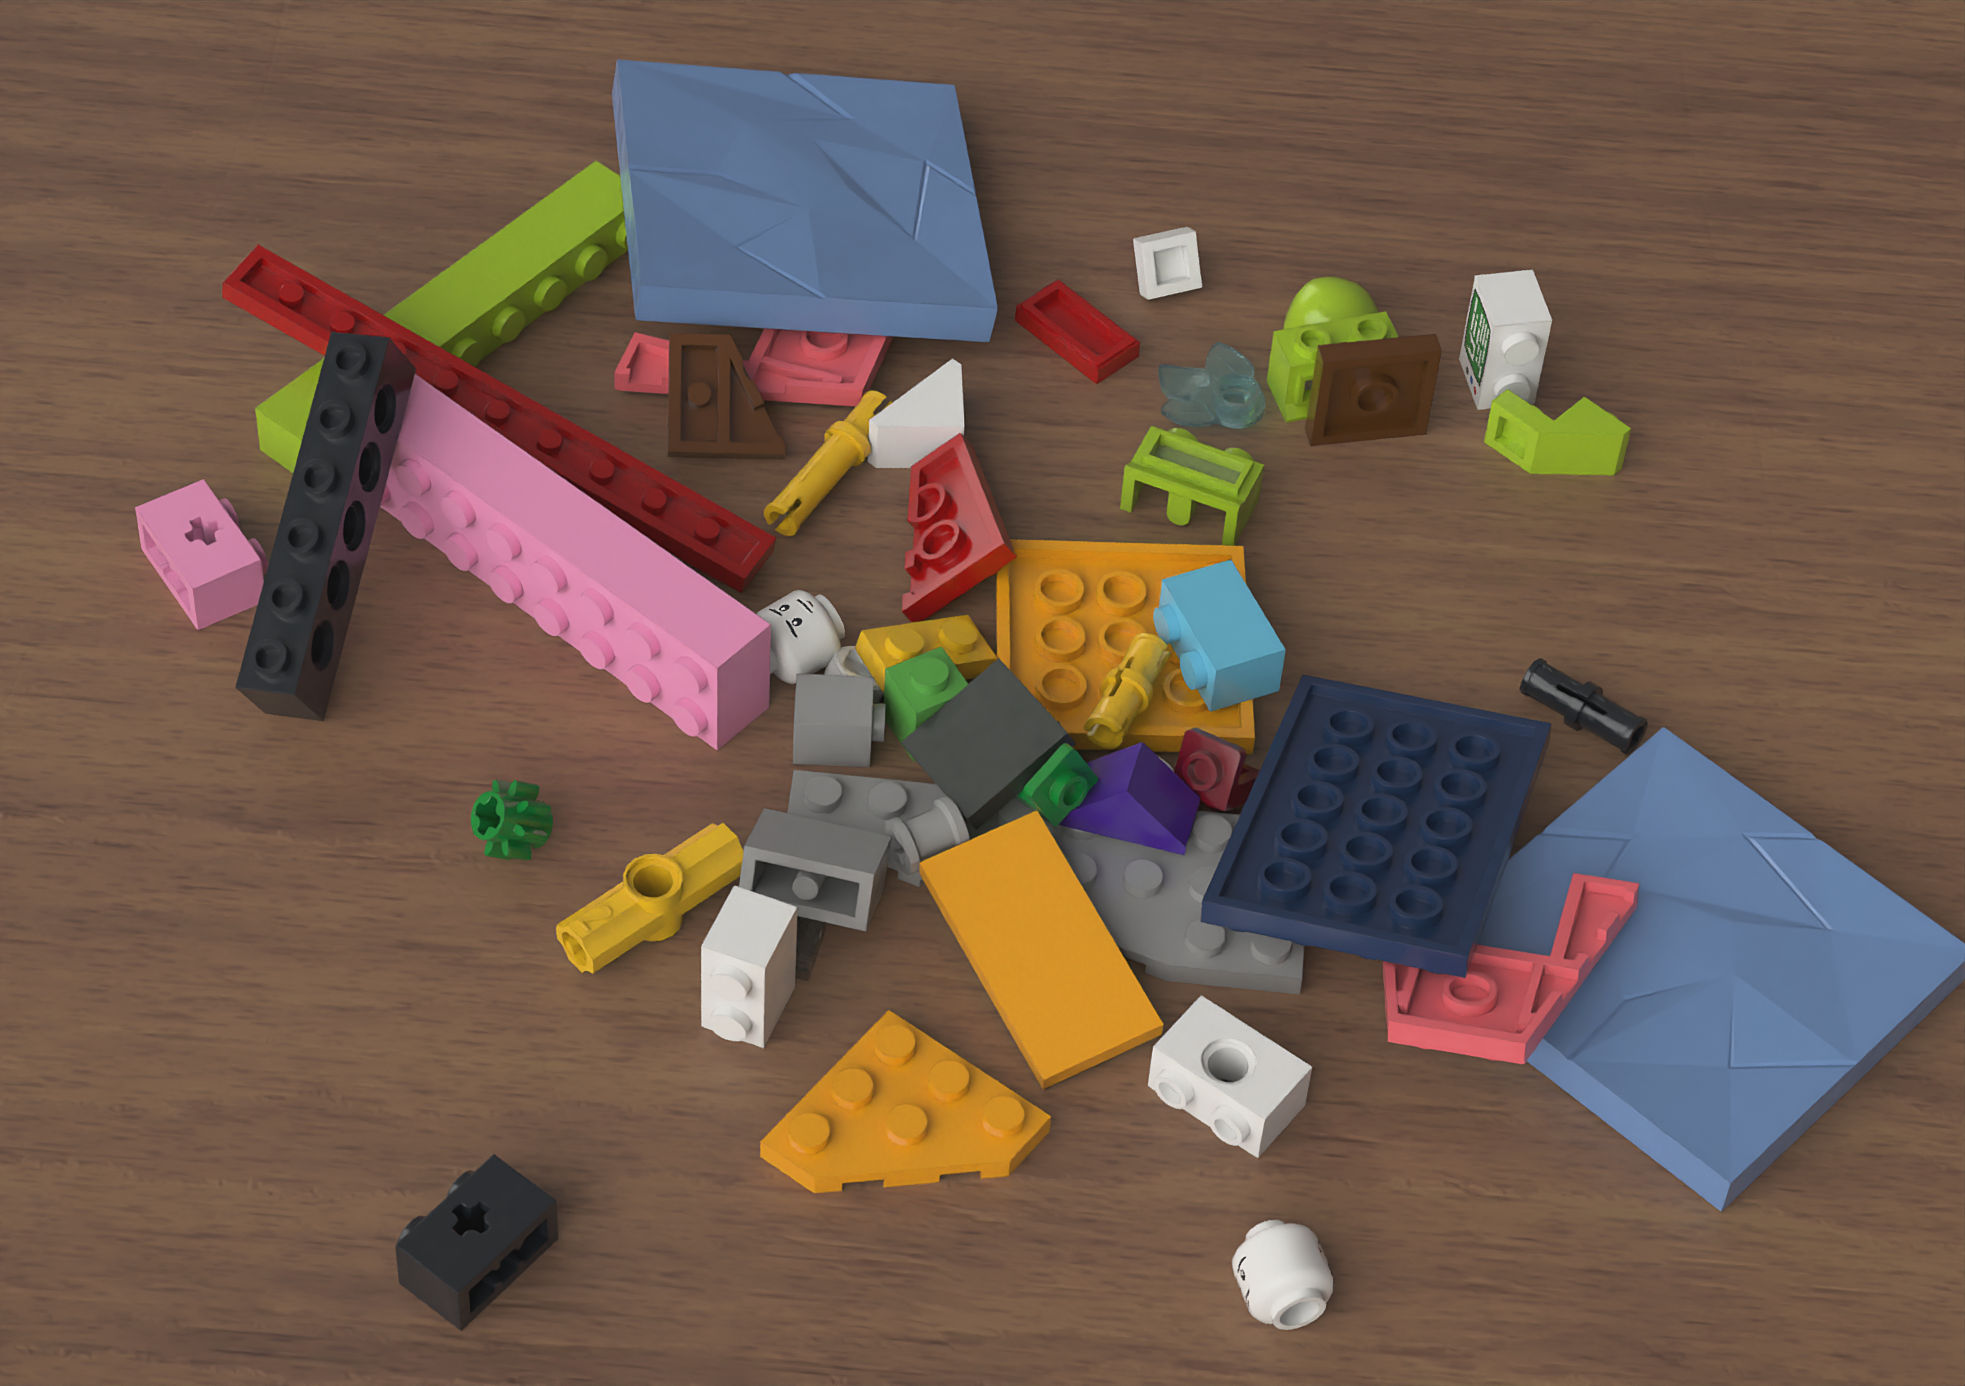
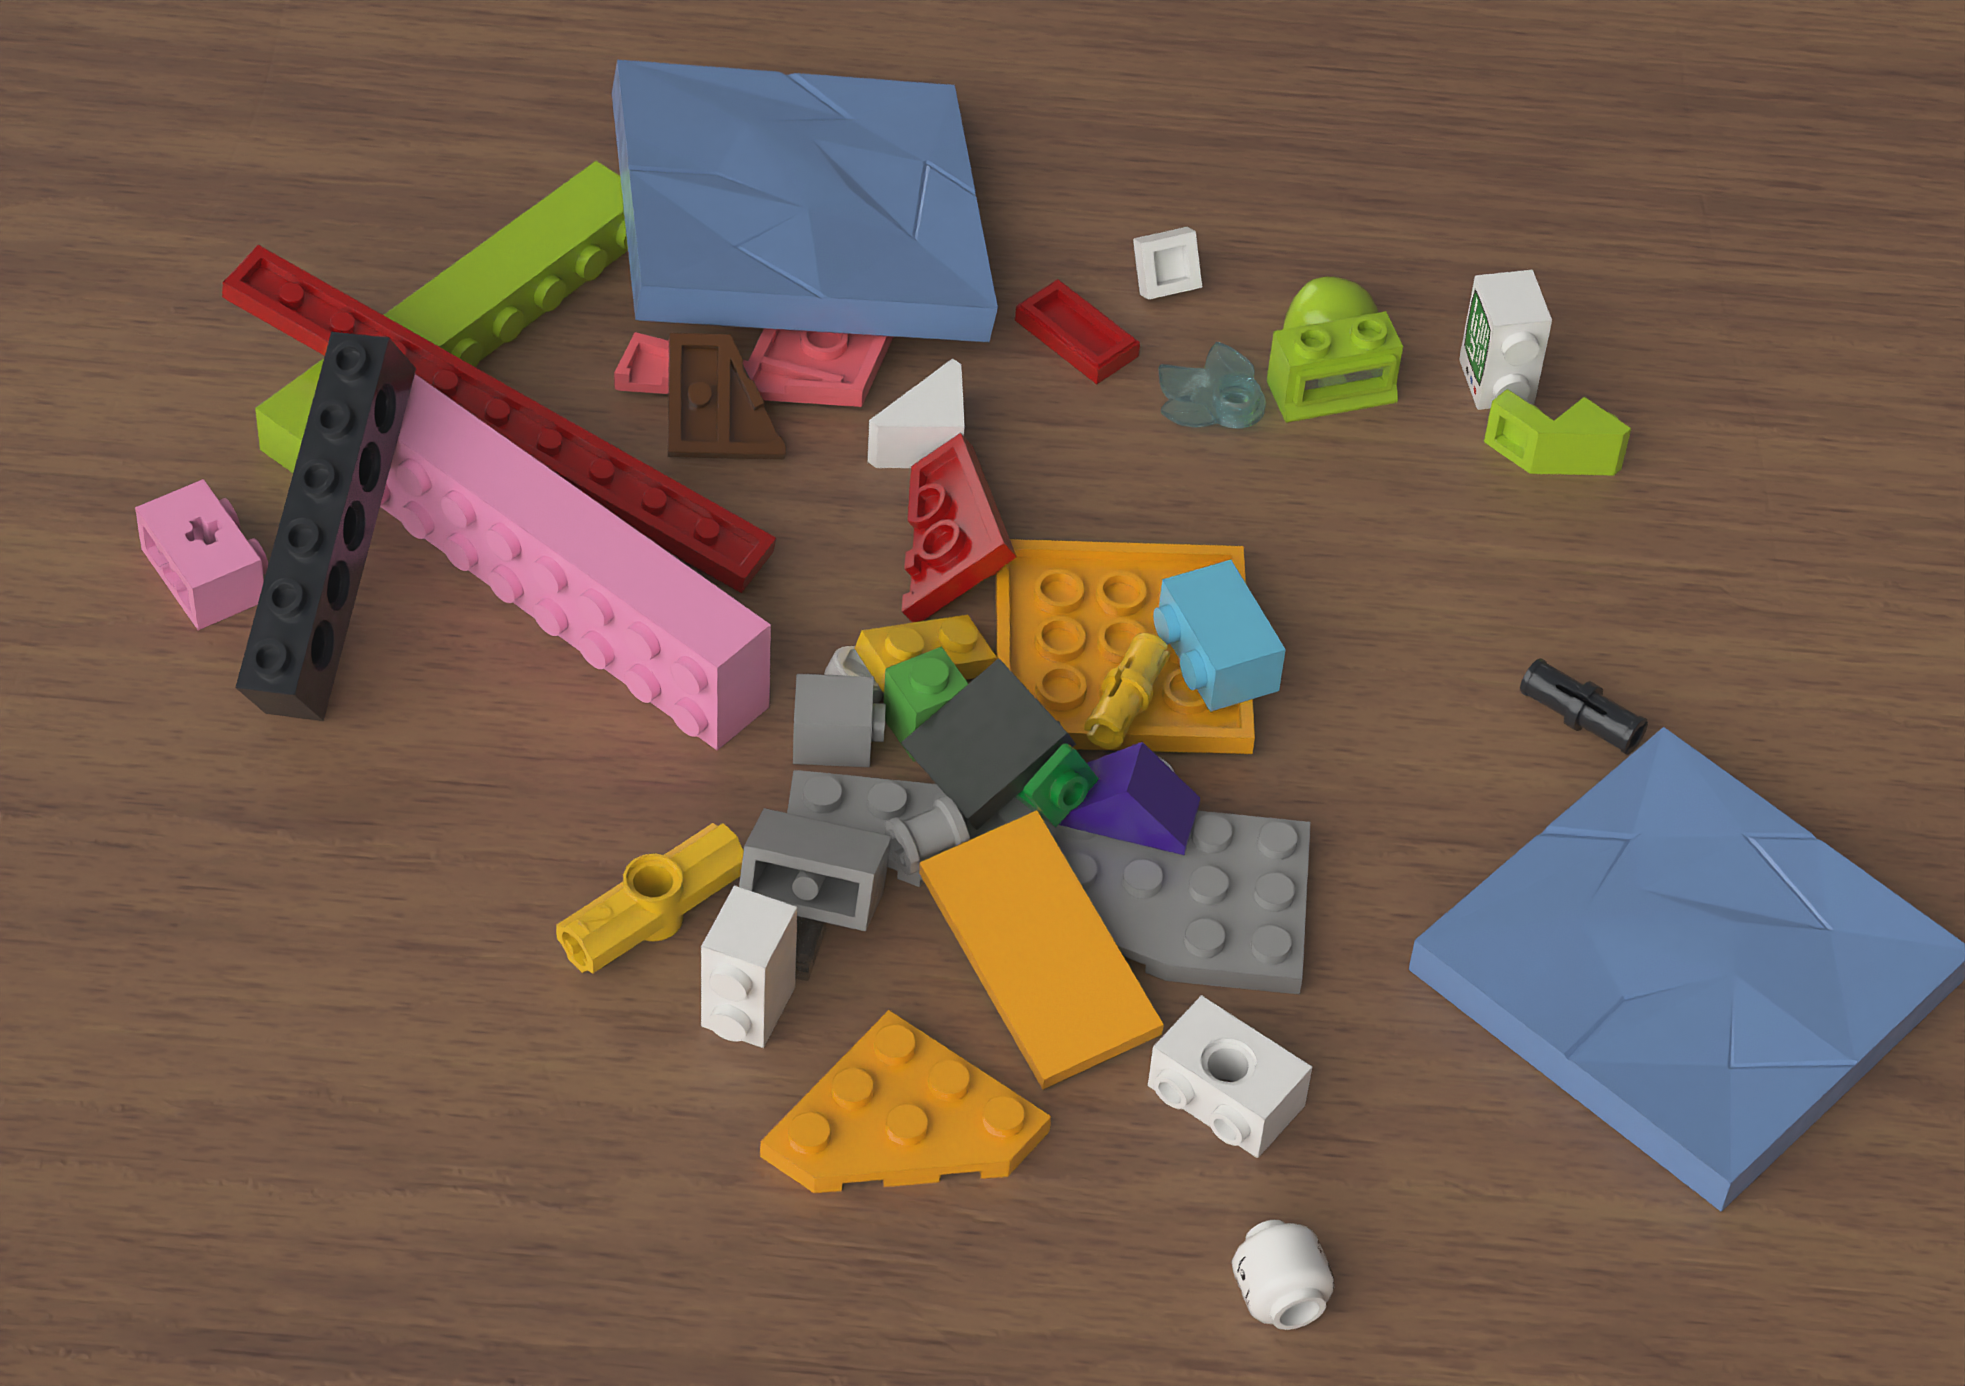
black brick [395,1154,558,1331] -> none
green gear [471,779,553,861] -> none
white head [756,590,845,684] -> none
yellow pin [764,390,893,536] -> none
lime window [1120,426,1264,546] -> none
dark red bracket [1174,728,1260,812] -> none
dark blue plate [1201,674,1552,978] -> none
reddish brown plate [1305,334,1442,446] -> none
coral wing [1382,873,1639,1065] -> none

